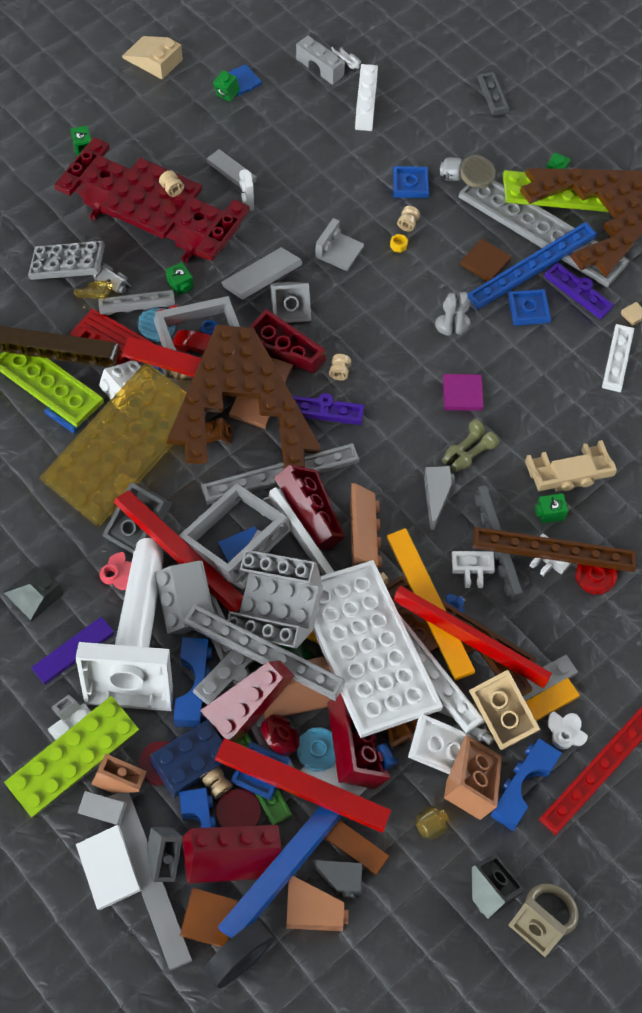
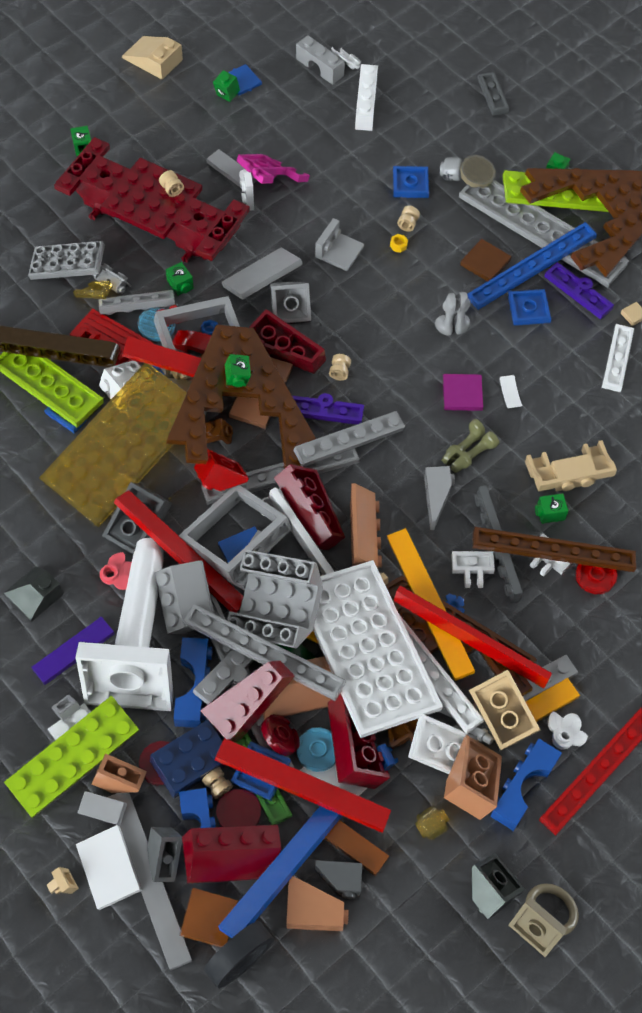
none -> tan tile [47,867,79,894]
none -> red slope [194,449,249,491]
none -> green brick [225,354,251,387]
none -> dark pink wing [237,154,310,184]
none -> light grey plate [293,411,405,467]
none -> white sticker [500,375,522,408]

